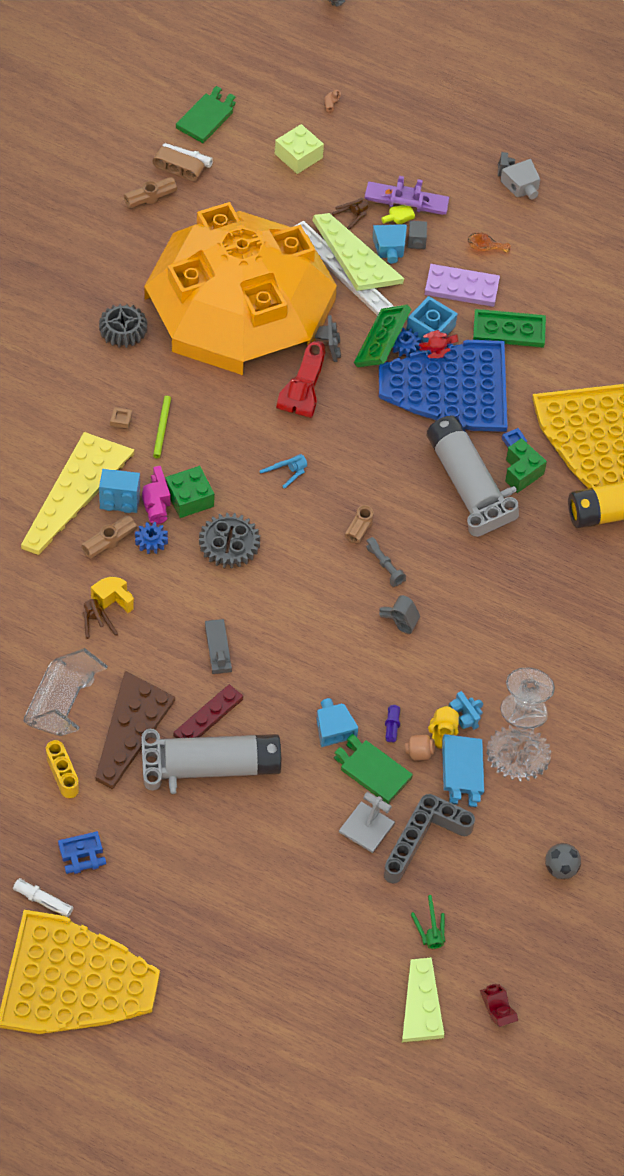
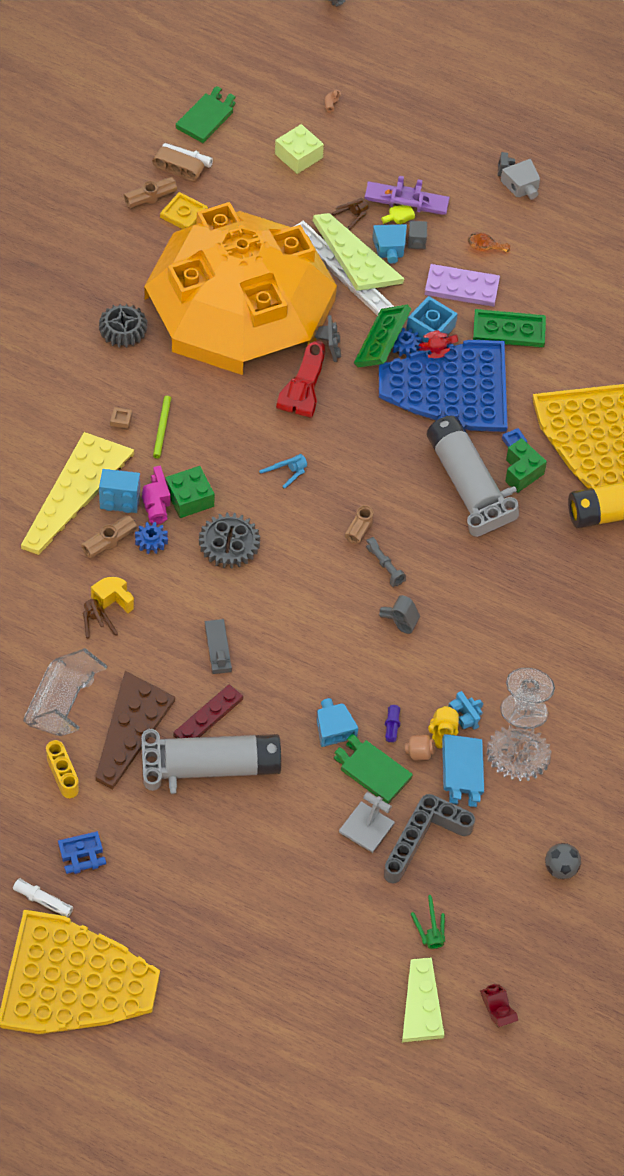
none -> yellow tile [160,192,208,229]

